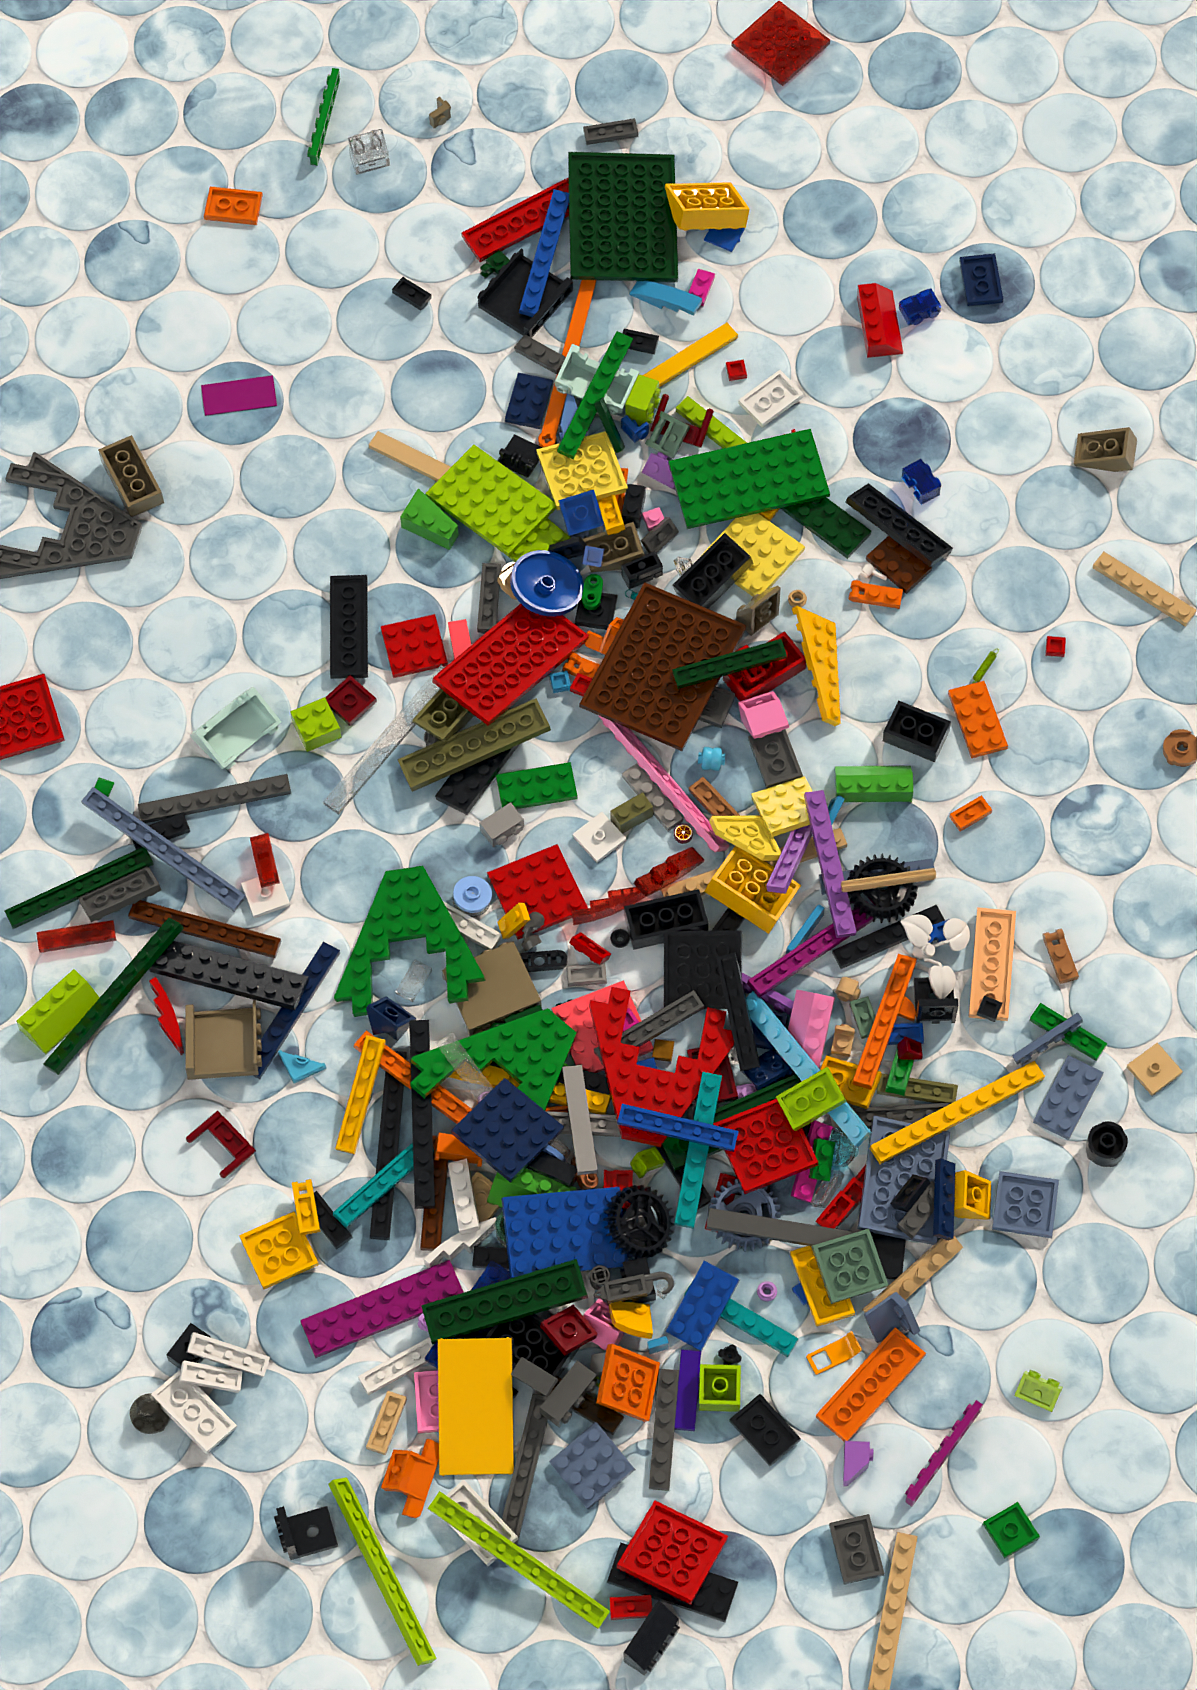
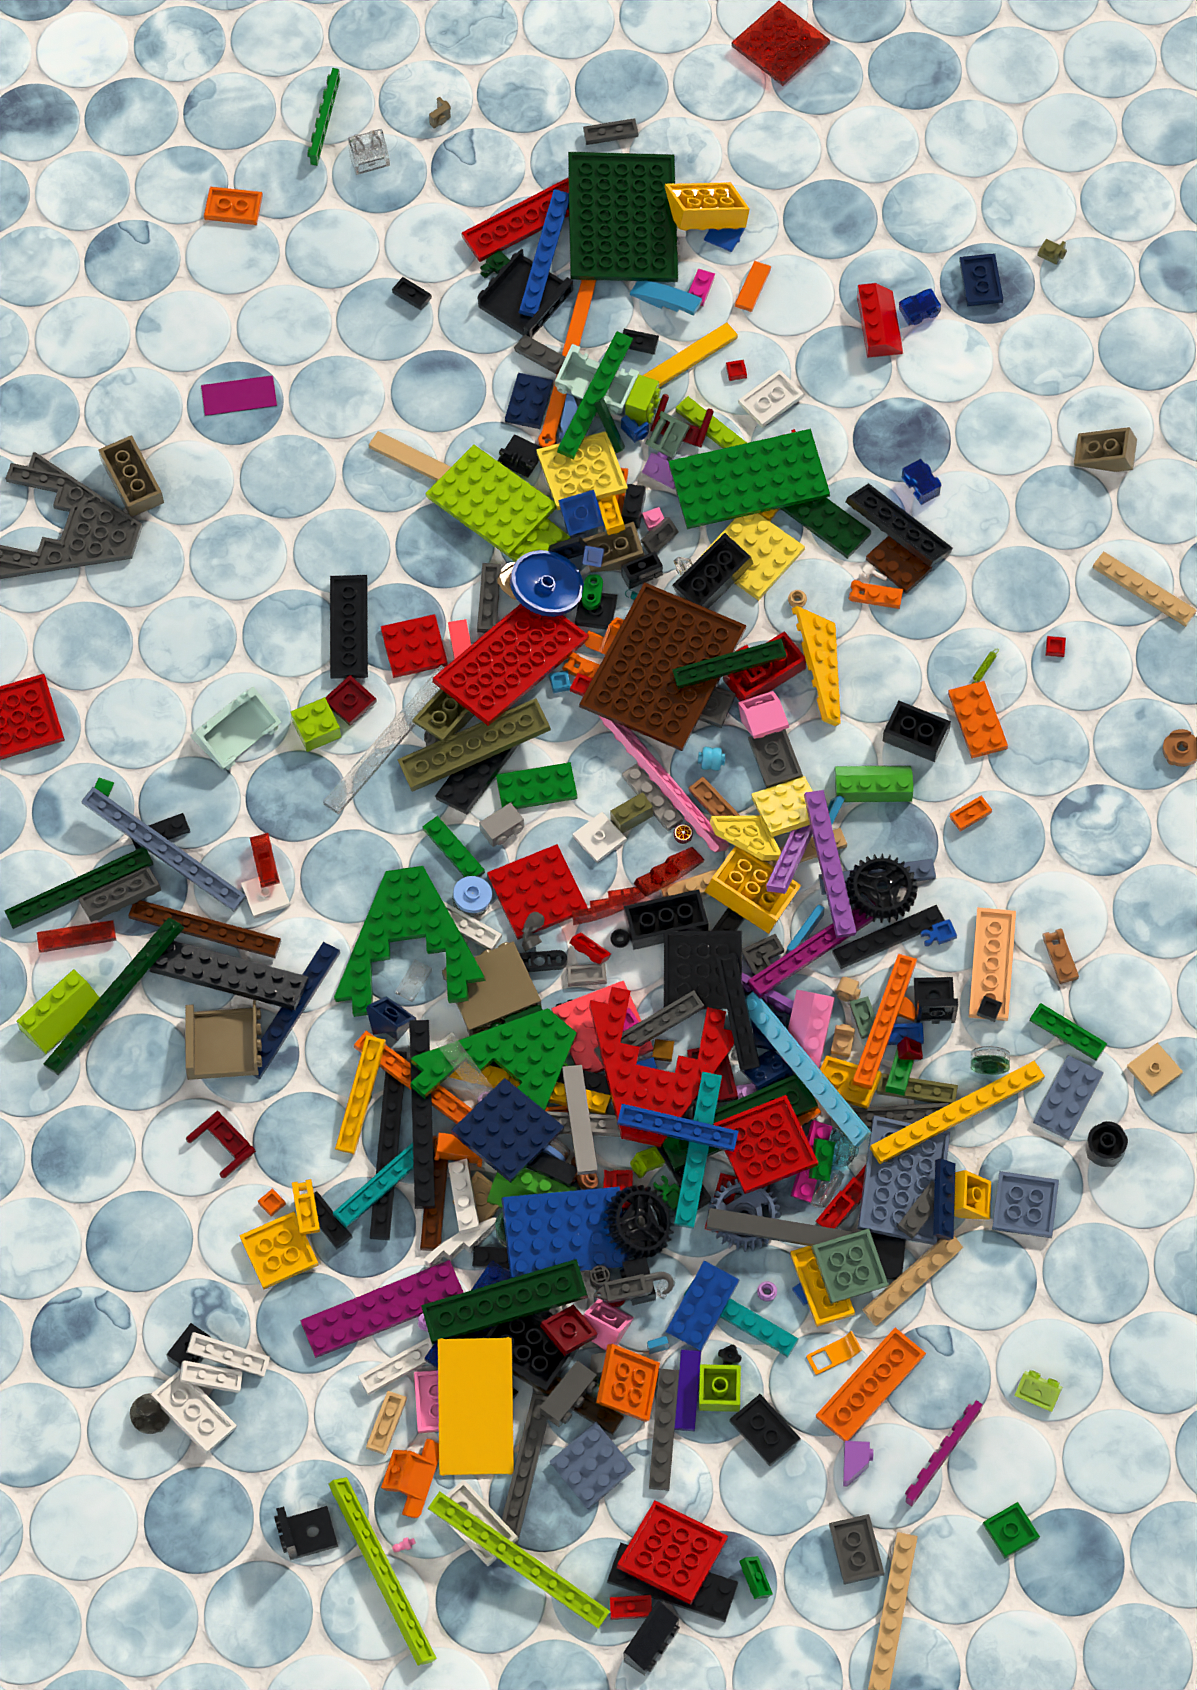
dark grey plate [138,774,291,823] -> none
red slope [149,977,184,1055] -> none
medium azure tile [278,1050,326,1084] -> none
bright green wedge [400,488,459,550] -> none
yellow plate [497,903,530,939] -> none
dark grey slope [511,1357,558,1397] -> none
yellow plate [609,1301,653,1339] -> none
dark tan slope [736,586,781,636] -> none
lime plate [776,1067,847,1131] -> none
tan axle [841,868,936,892] -> none
sand blue bracket [864,1292,920,1343] -> none
black plate [890,1174,930,1212] -> none
white plant [900,915,970,999] -> none
sand blue plate [1012,1013,1083,1065] -> none
none -> orange tile [258,1188,286,1217]
none -> bright pink piece [392,1537,416,1553]
none -> green plate [422,816,485,877]
none -> green plate [653,1175,680,1212]
none -> orange tile [735,261,771,312]
none -> green plate [739,1556,773,1599]
none -> dark grey plate [742,934,784,976]
none -> clear green piece [970,1046,1010,1075]
none -> olive bracket [1037,239,1067,265]

